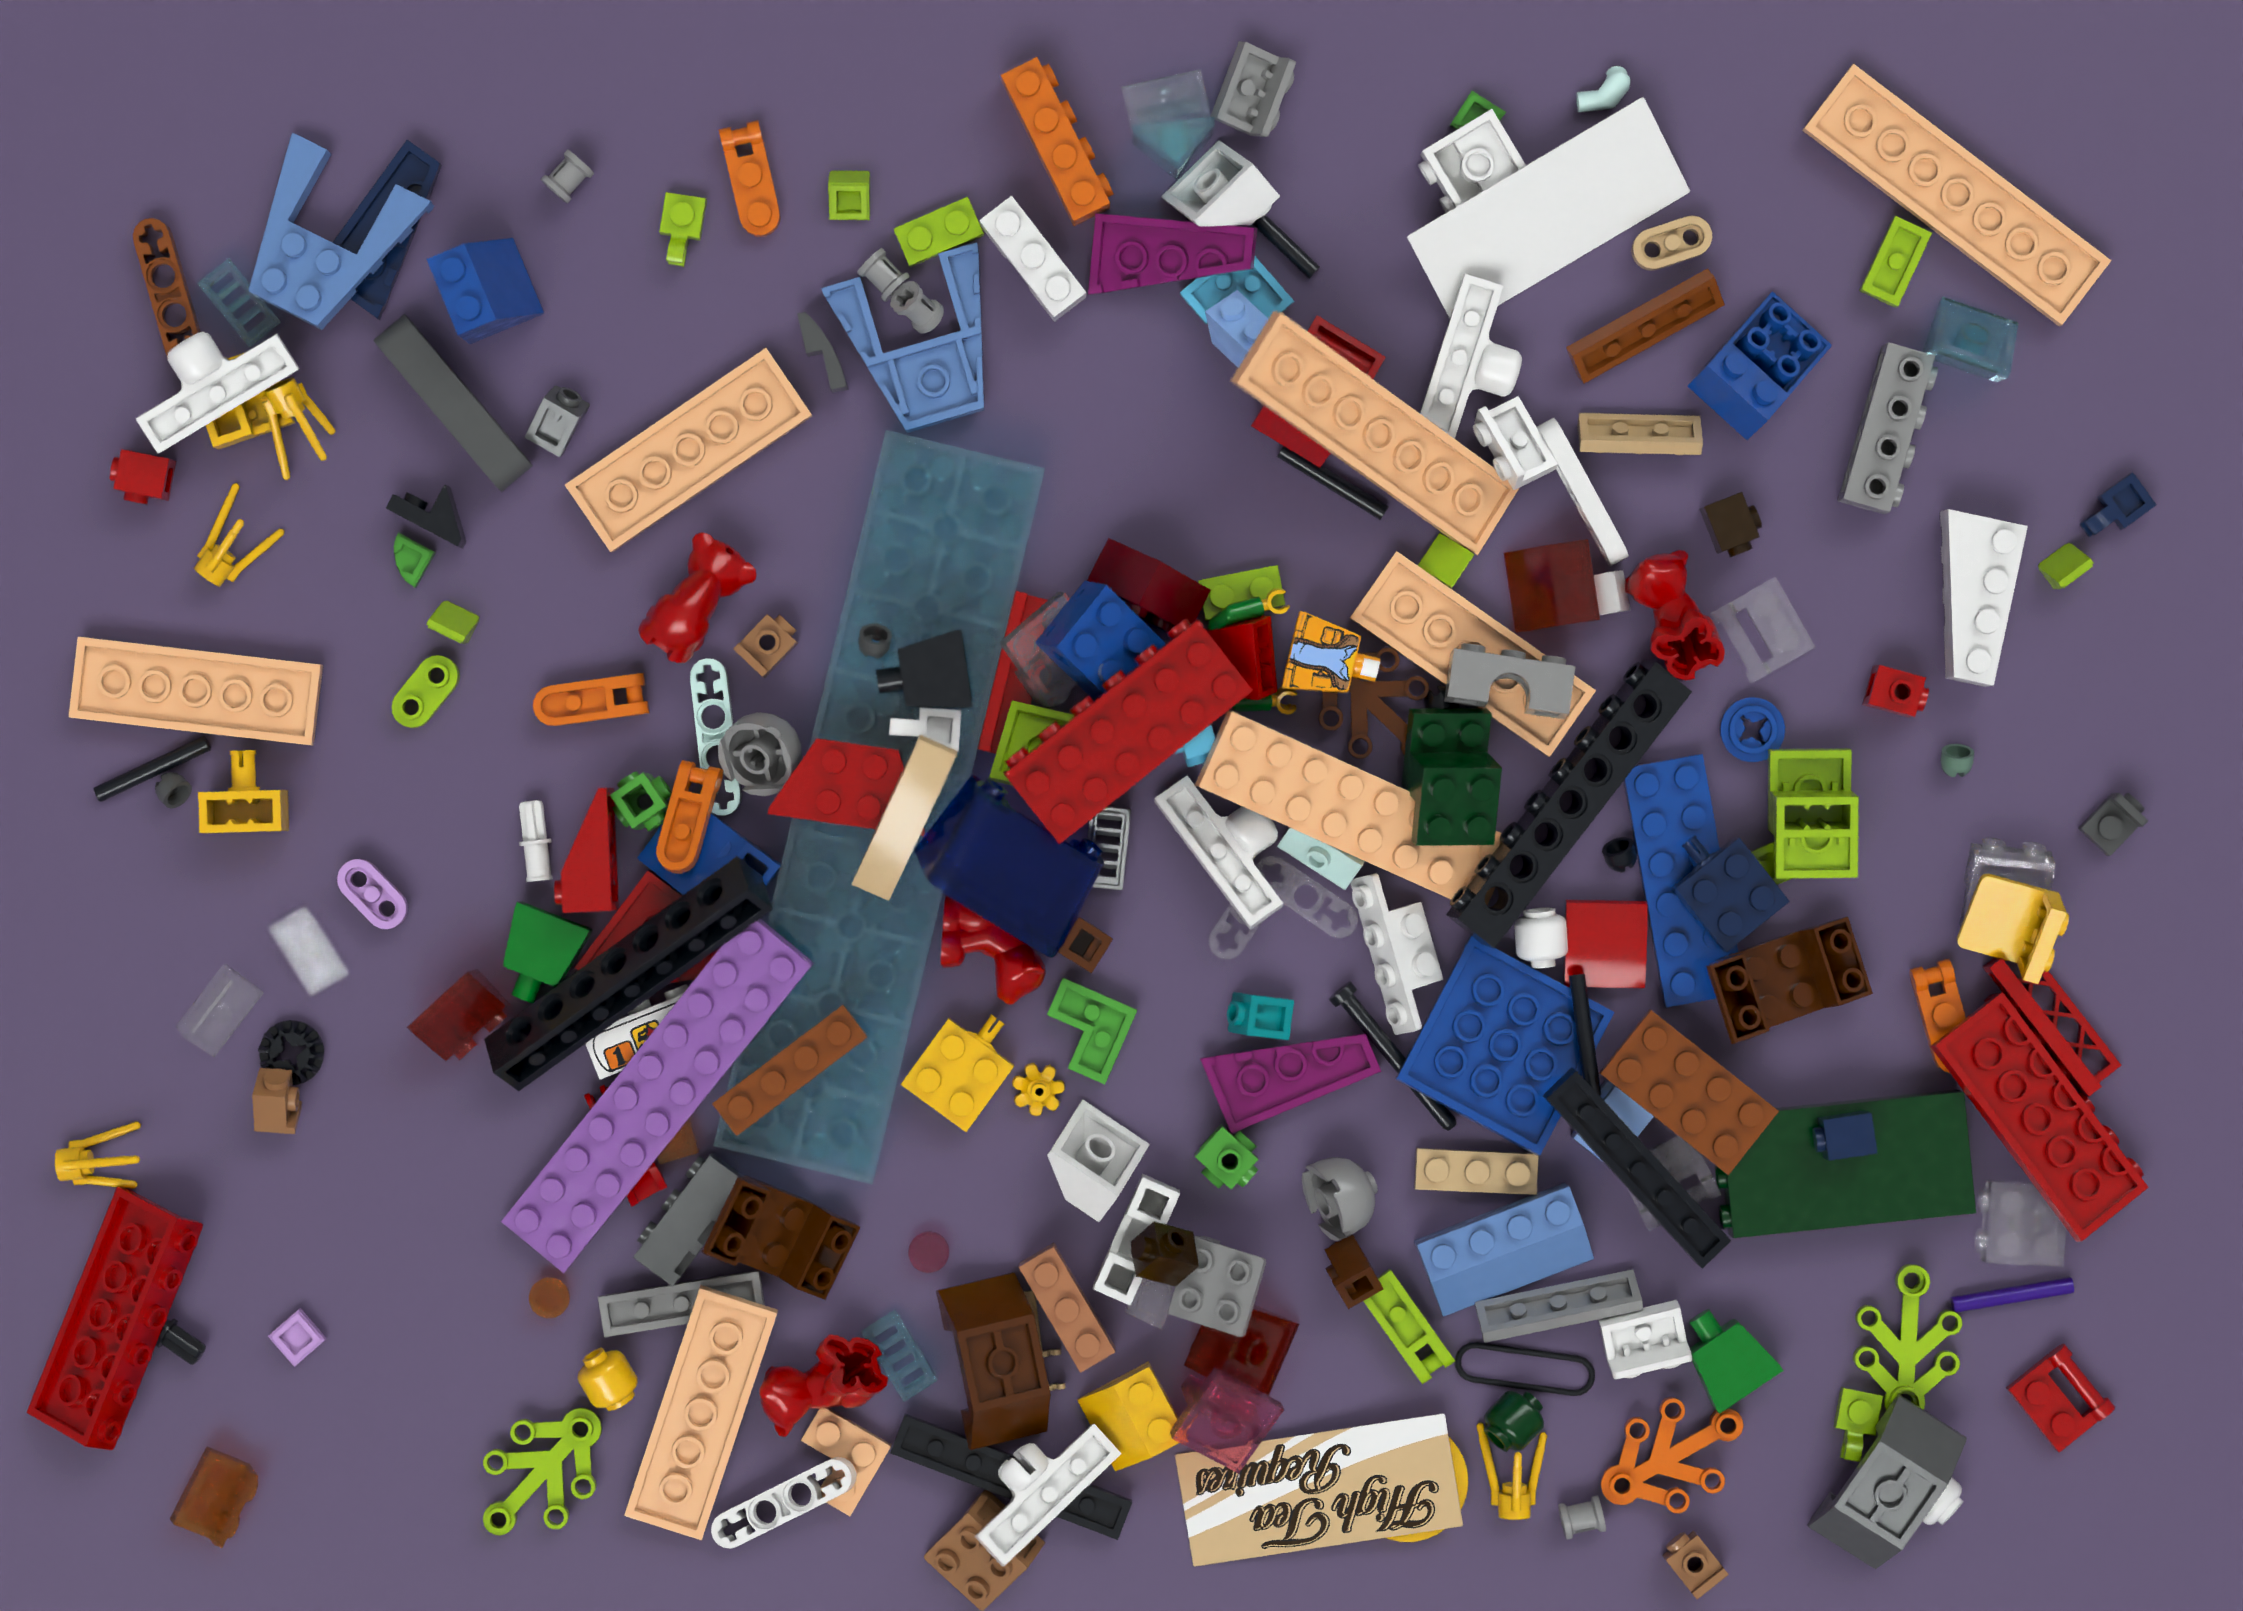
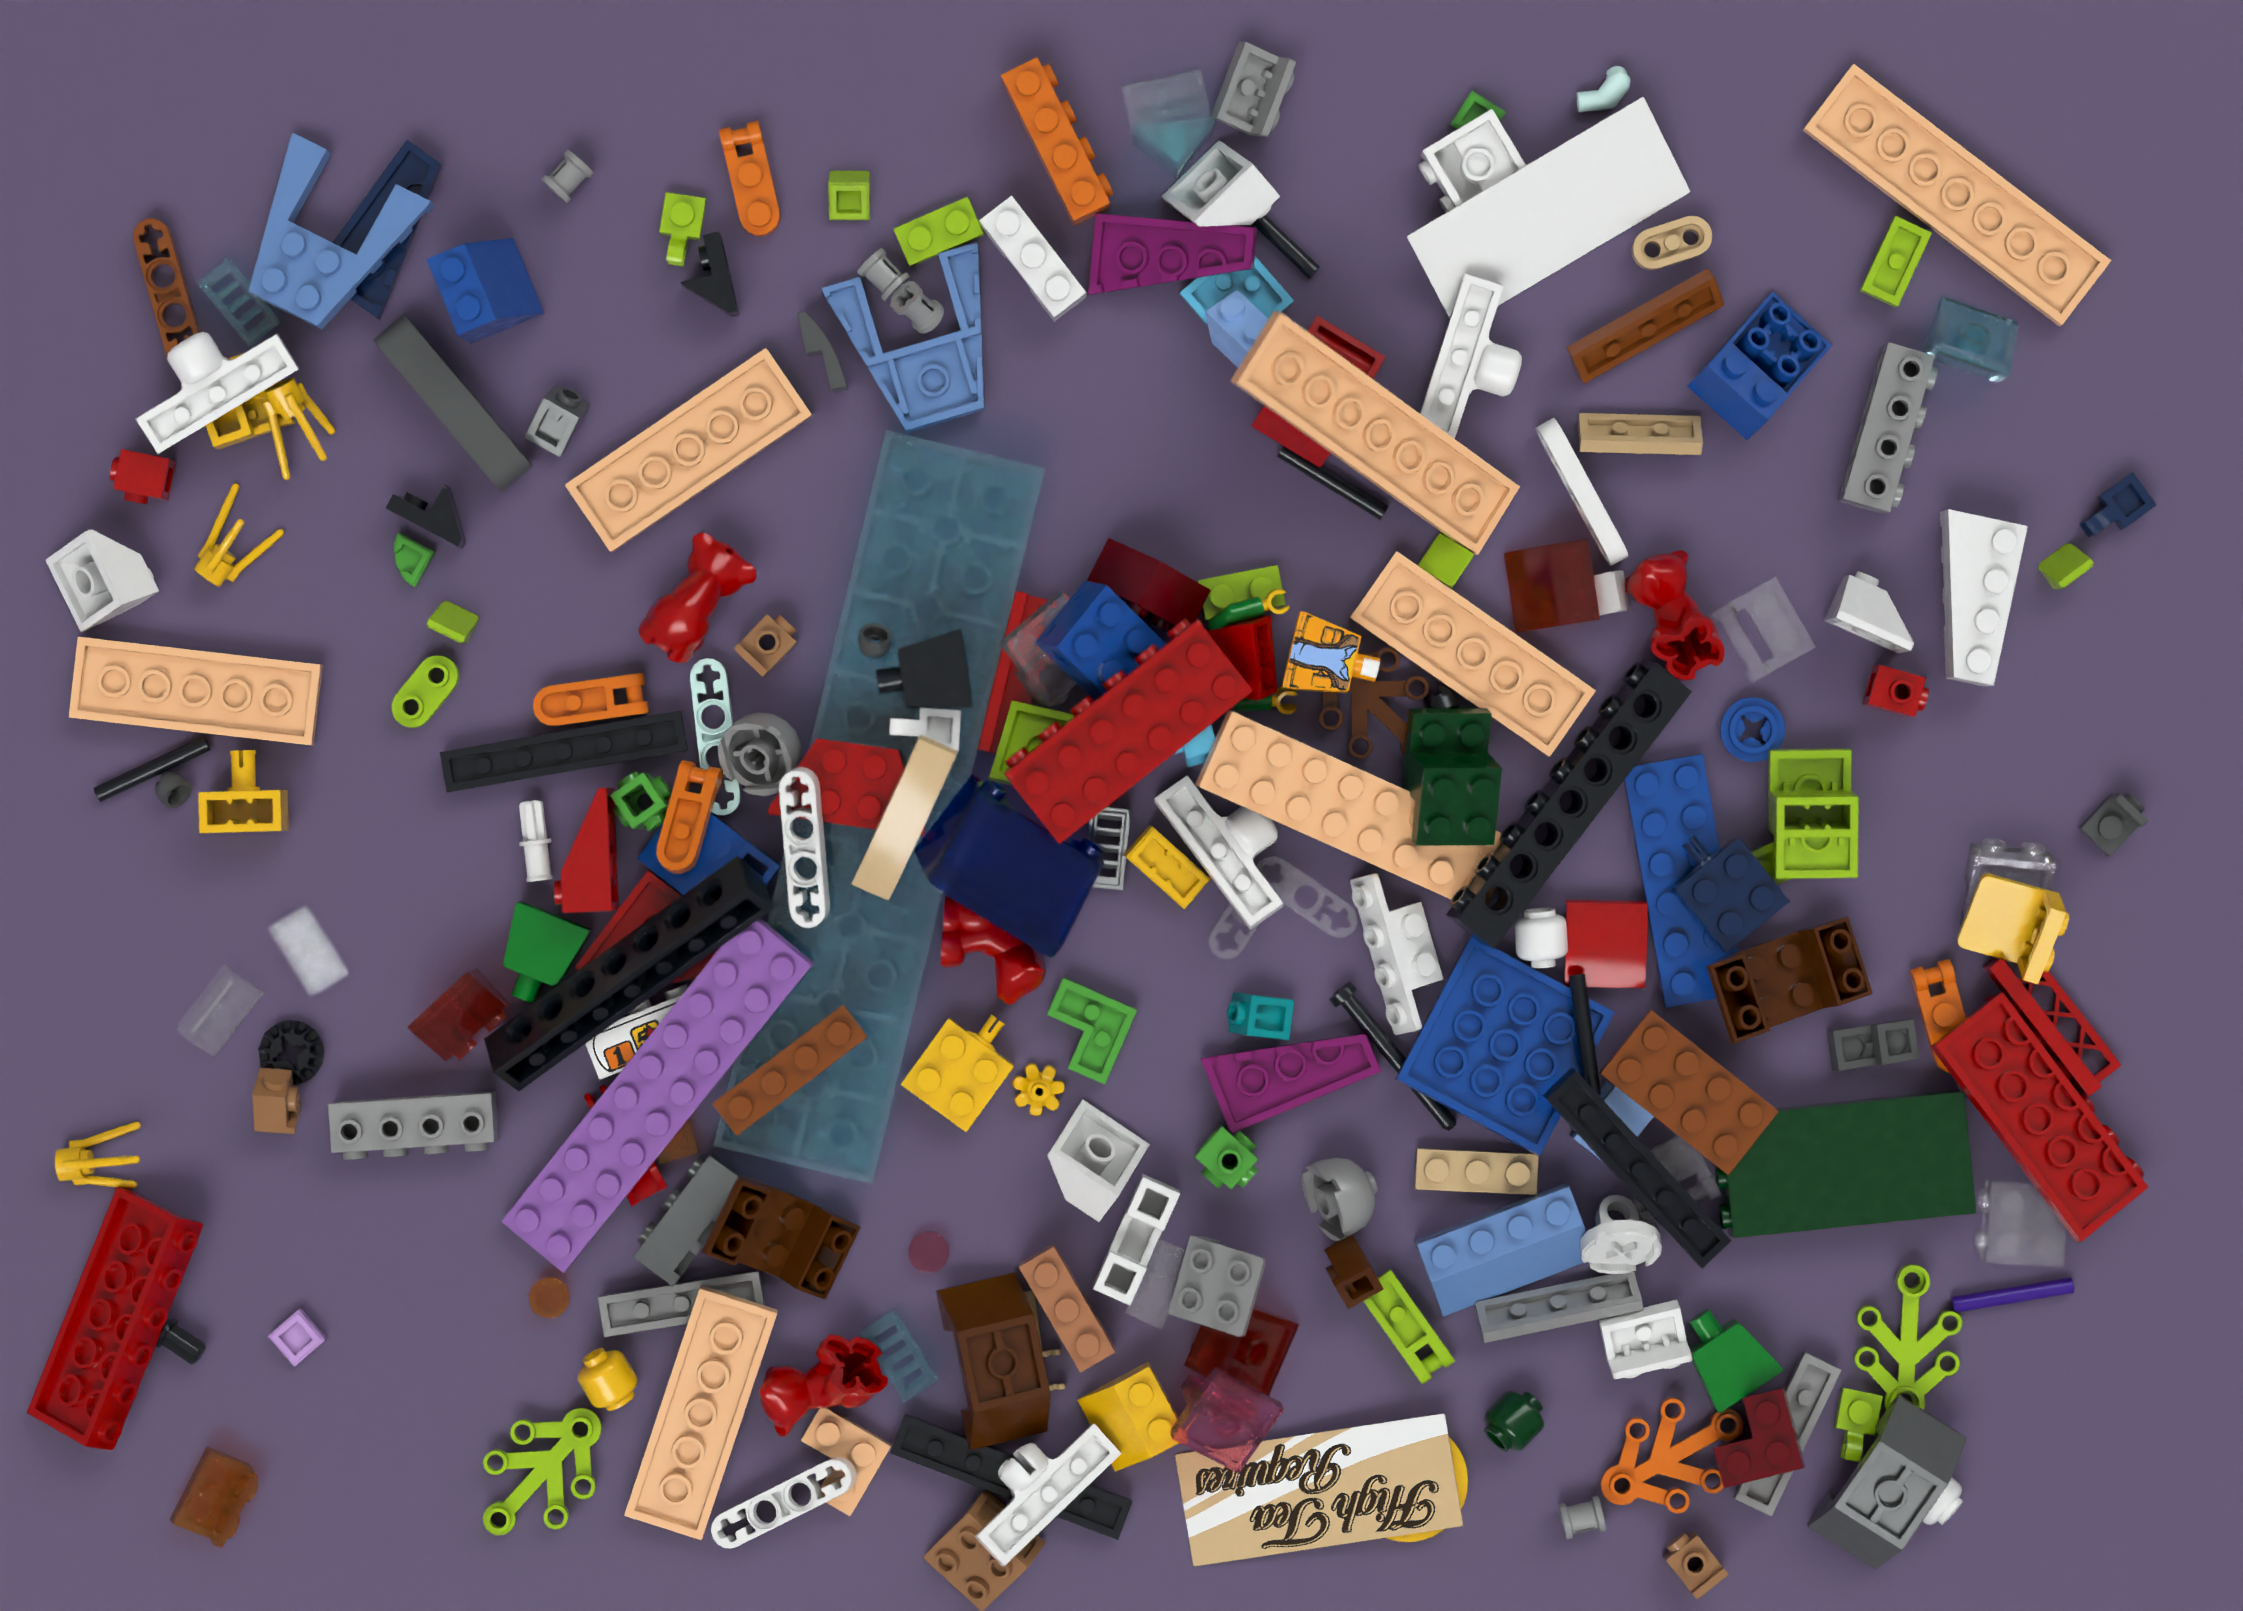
lavender plate [337,859,408,929] -> none
reddish brown brick [1057,916,1113,973] -> none
dark brown brick [1131,1221,1199,1287] -> none
light aqua plate [1277,827,1365,890] -> none
light grey arch [1444,644,1576,720] -> none
black piece [1455,1342,1595,1396] -> none
white bracket [1473,396,1558,490] -> none
yellow plant [1476,1422,1547,1520] -> none
black hinge [1602,837,1637,873] -> none
dark brown brick [1699,492,1762,557] -> none
dark blue brick [1812,1110,1878,1161] -> none
sand green hinge [1941,744,1974,778] -> none
red plate [2006,1344,2115,1453] -> none
none -> white slope [45,529,159,632]
none -> light grey brick [328,1091,499,1160]
none -> black plate [440,711,688,793]
none -> black slope [680,232,739,317]
none -> white beam [779,767,830,928]
none -> yellow plate [1123,825,1210,909]
none -> white tile [1580,1195,1662,1274]
none -> dark red brick [1713,1387,1806,1488]
none -> light grey plate [1733,1351,1841,1516]
none -> white slope [1824,571,1914,653]
none -> dark grey slope [1827,1019,1920,1071]

